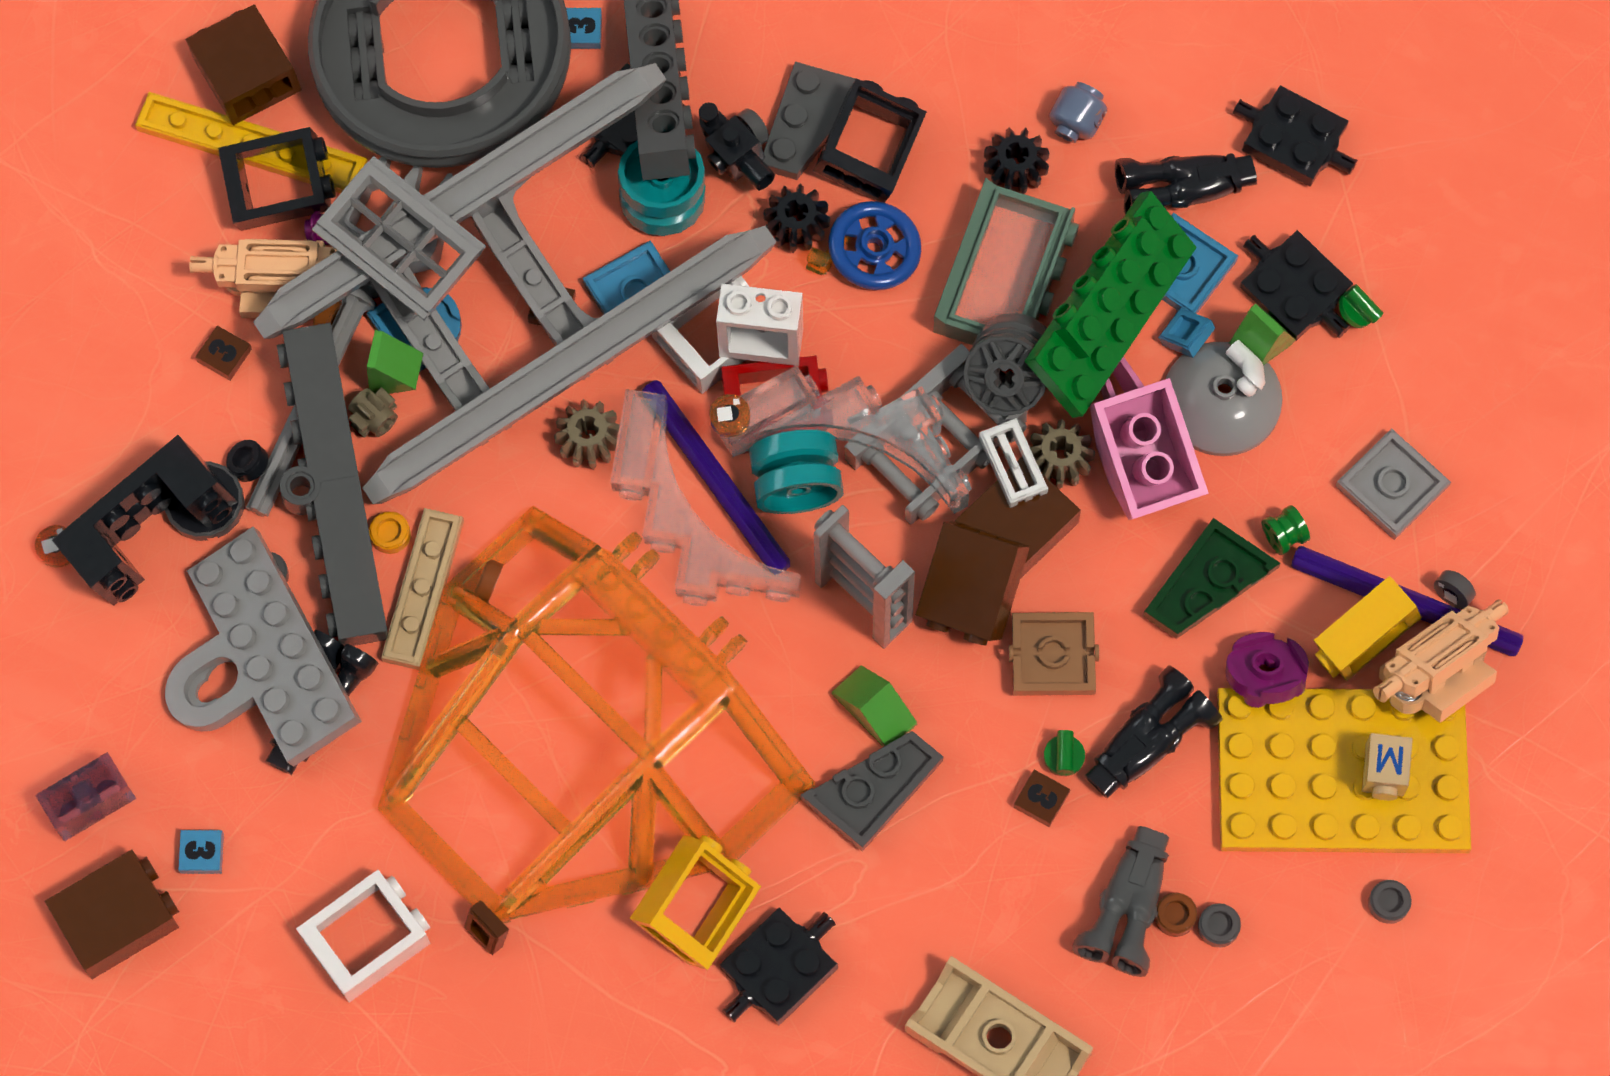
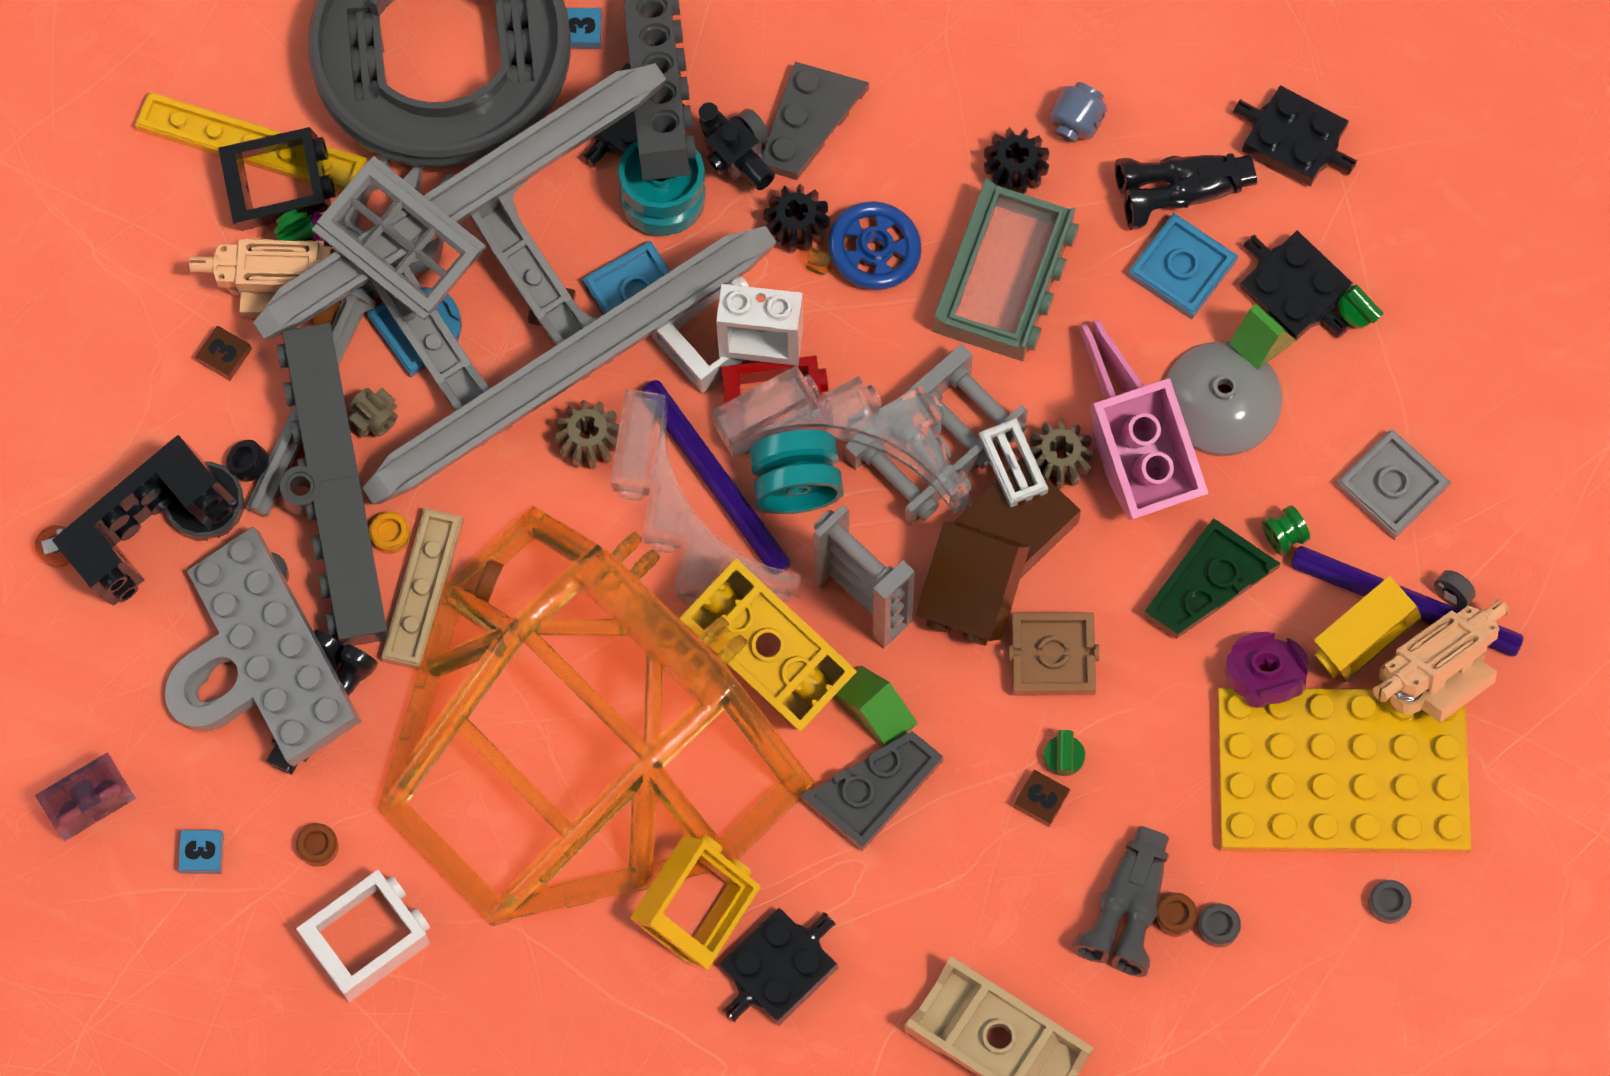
reddish brown brick [45,850,179,979] -> none
reddish brown brick [185,4,302,125] -> none
bright green slope [367,330,423,394] -> none
reddish brown tile [464,900,509,955] -> none
clear orange tile [709,394,750,437] -> none
black window [813,78,927,203] -> none
dark grey wheel [963,313,1047,416] -> none
green plate [1025,191,1197,418] -> none
black piece [1084,665,1223,799] -> none
dark azure tile [1158,308,1215,358] -> none
white arm [1225,340,1265,397] -> none
tan brick [1362,733,1413,800] -> none
none -> green plate [273,209,316,241]
none -> dark orange tile [296,823,339,867]
none -> yellow plate [679,558,857,732]

